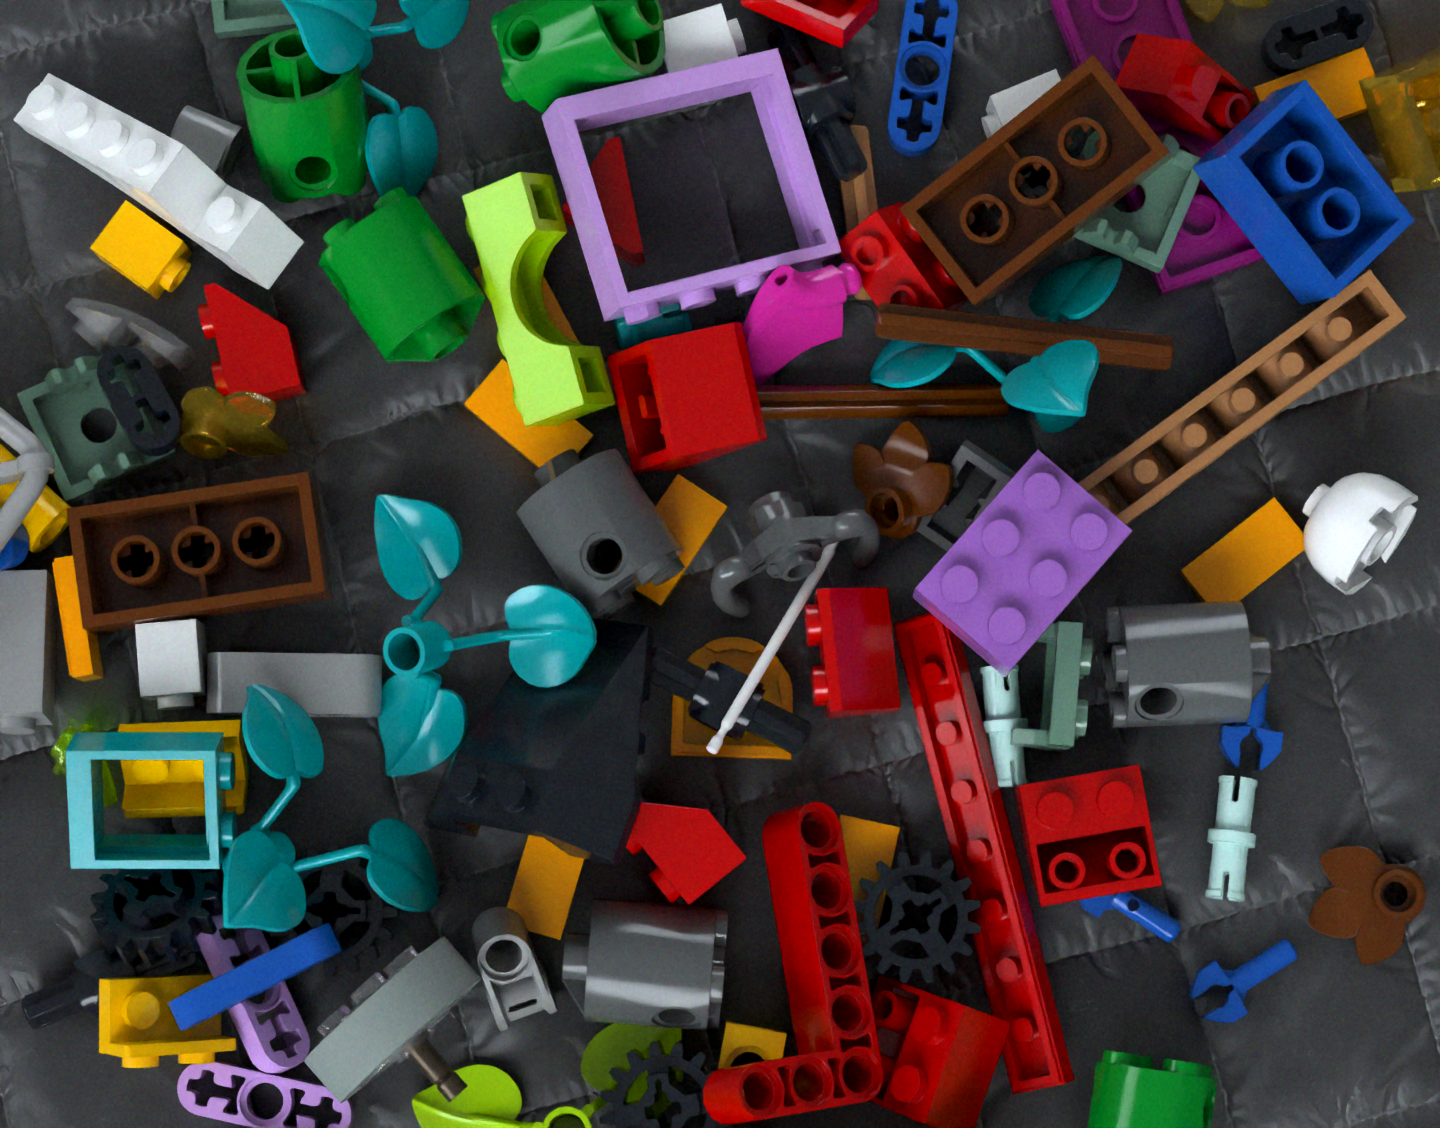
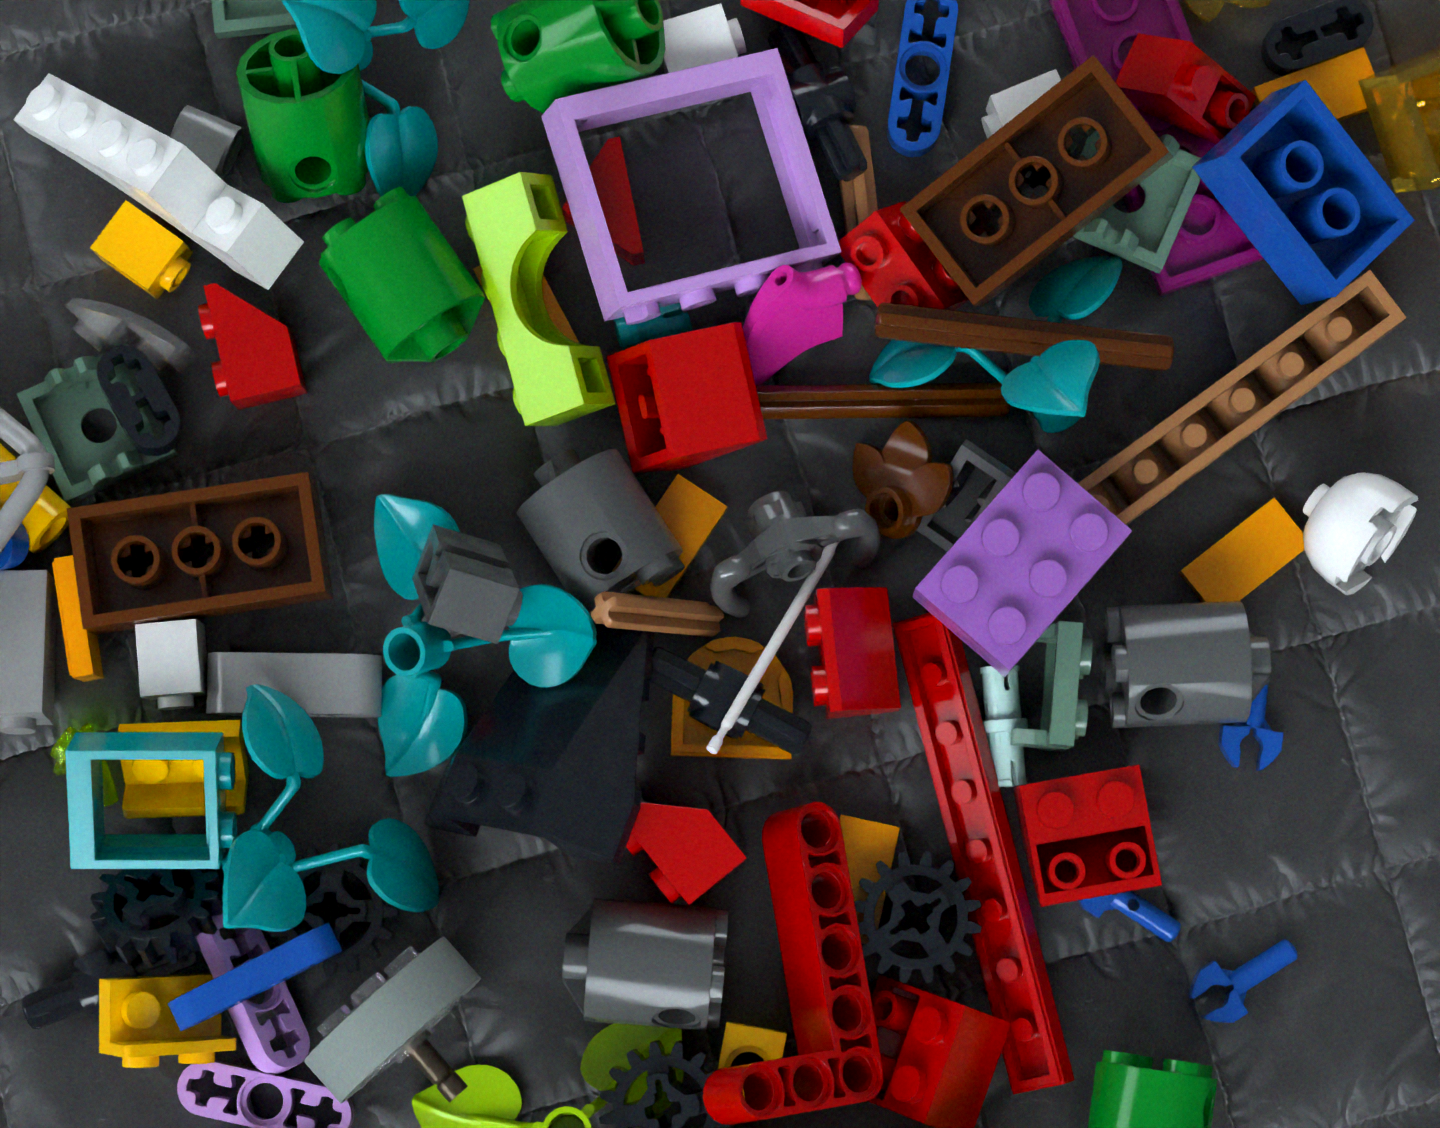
clear yellow plate [180,386,290,459] -> none
light orange tile [464,359,594,468] -> none
light grey piece [471,906,558,1032] -> none
light orange tile [507,835,585,940] -> none
light aqua pin [1205,775,1258,902] -> none
reddish brown plate [1308,846,1426,965] -> none
none -> dark grey brick [412,524,523,644]
none -> medium nougat axle [591,591,724,637]

